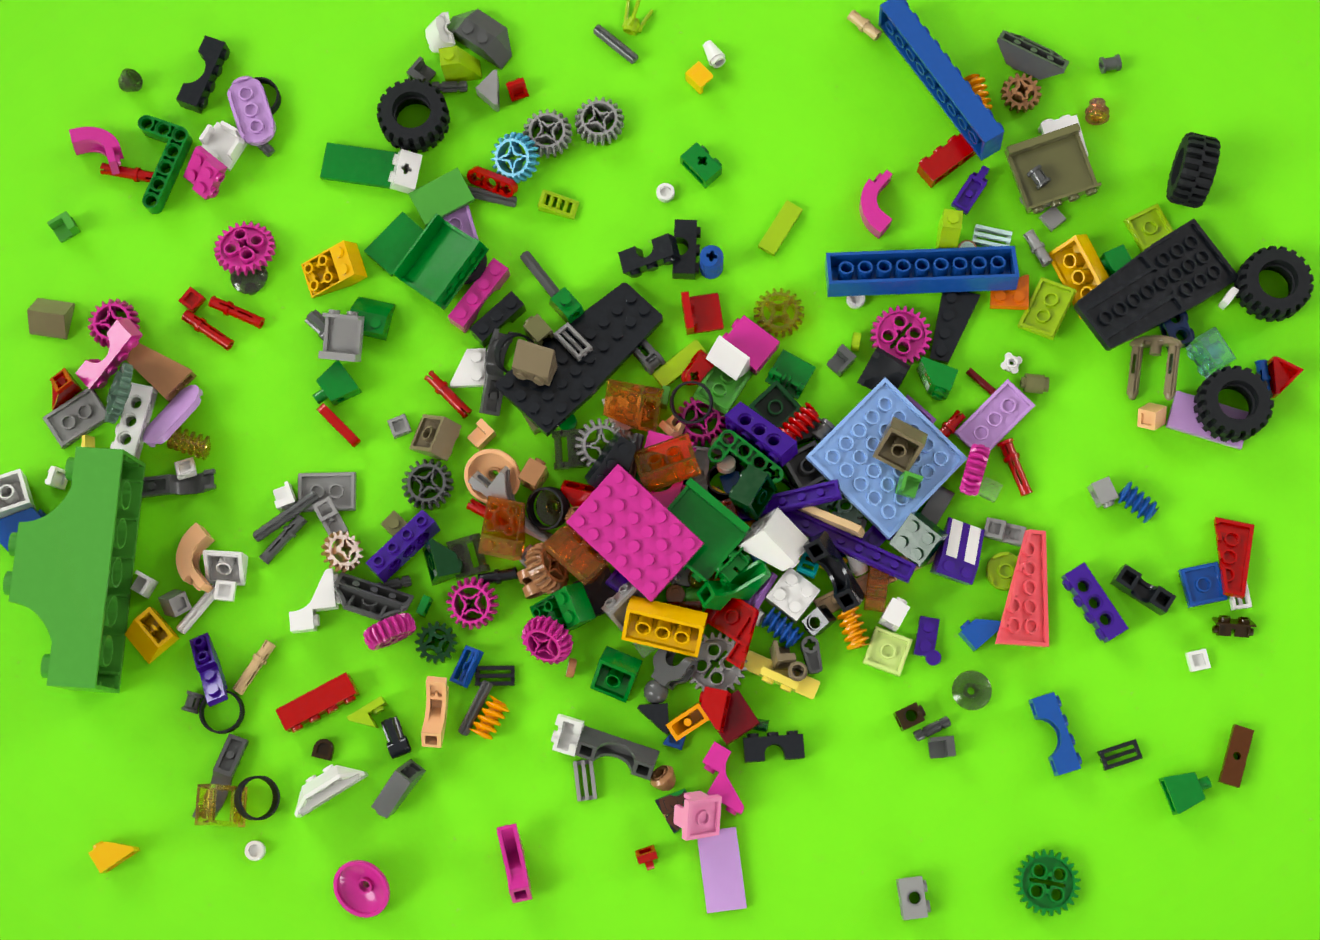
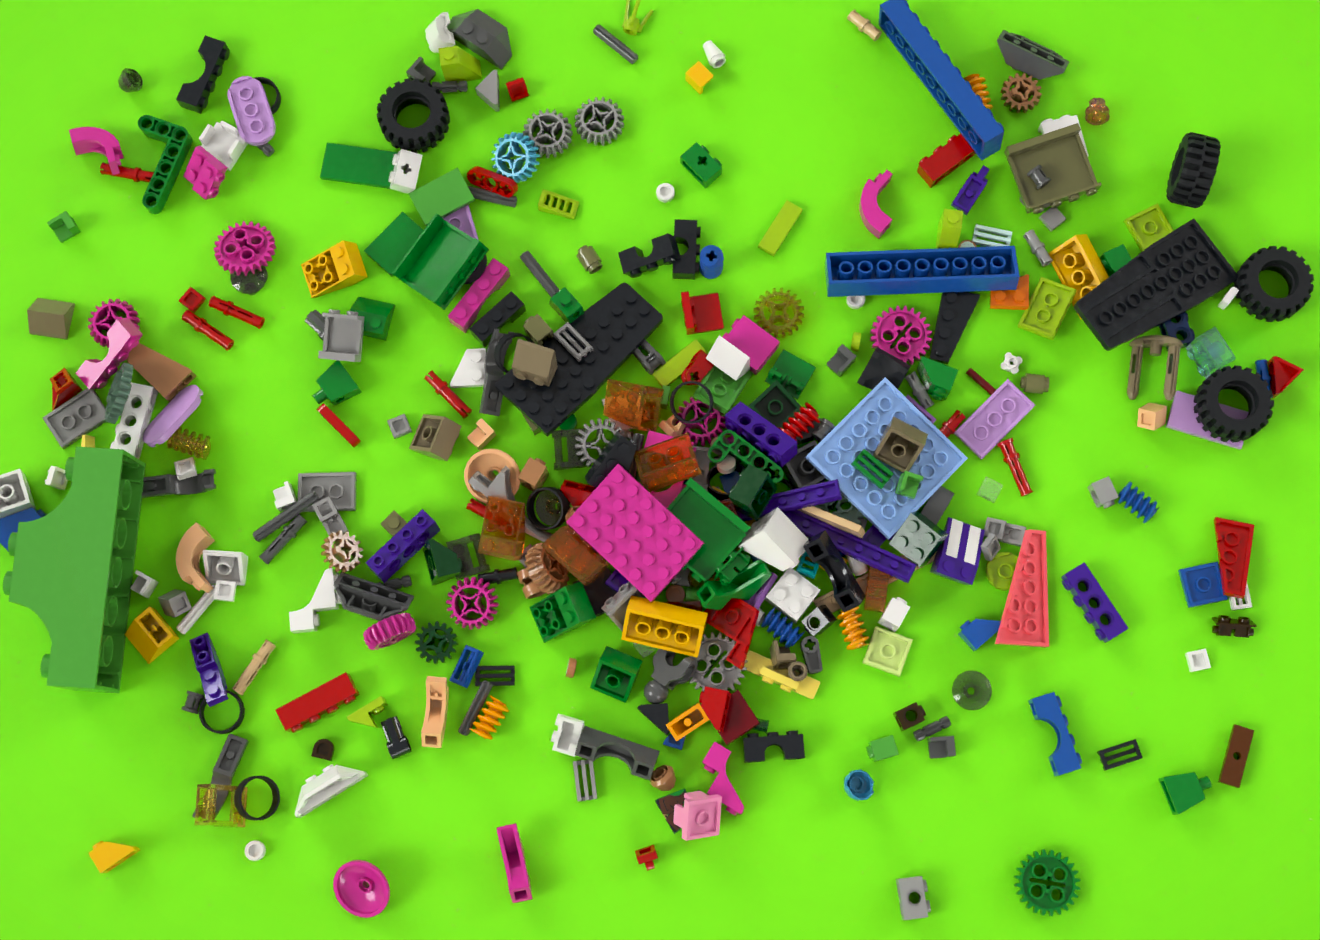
dark grey slope [371,759,426,819] -> none
dark grey gear [402,459,454,510] -> none
green tile [416,595,433,618] -> none
dark pink gear [521,615,574,665] -> none
lavender tile [697,827,747,913] -> none
dark purple hinge [913,616,941,666] -> none
dark pink gear [959,444,990,496] -> none
dark grey bush [1099,54,1122,74] -> none
black arch [1110,564,1176,616] -> none
none -> olive brick [576,245,603,274]
none -> dark azure hair [844,770,874,801]
none -> green tile [851,449,894,489]
none -> bright green brick [866,735,899,762]
none -> light grey pin [905,371,934,409]
none -> light grey tile [981,533,1001,561]

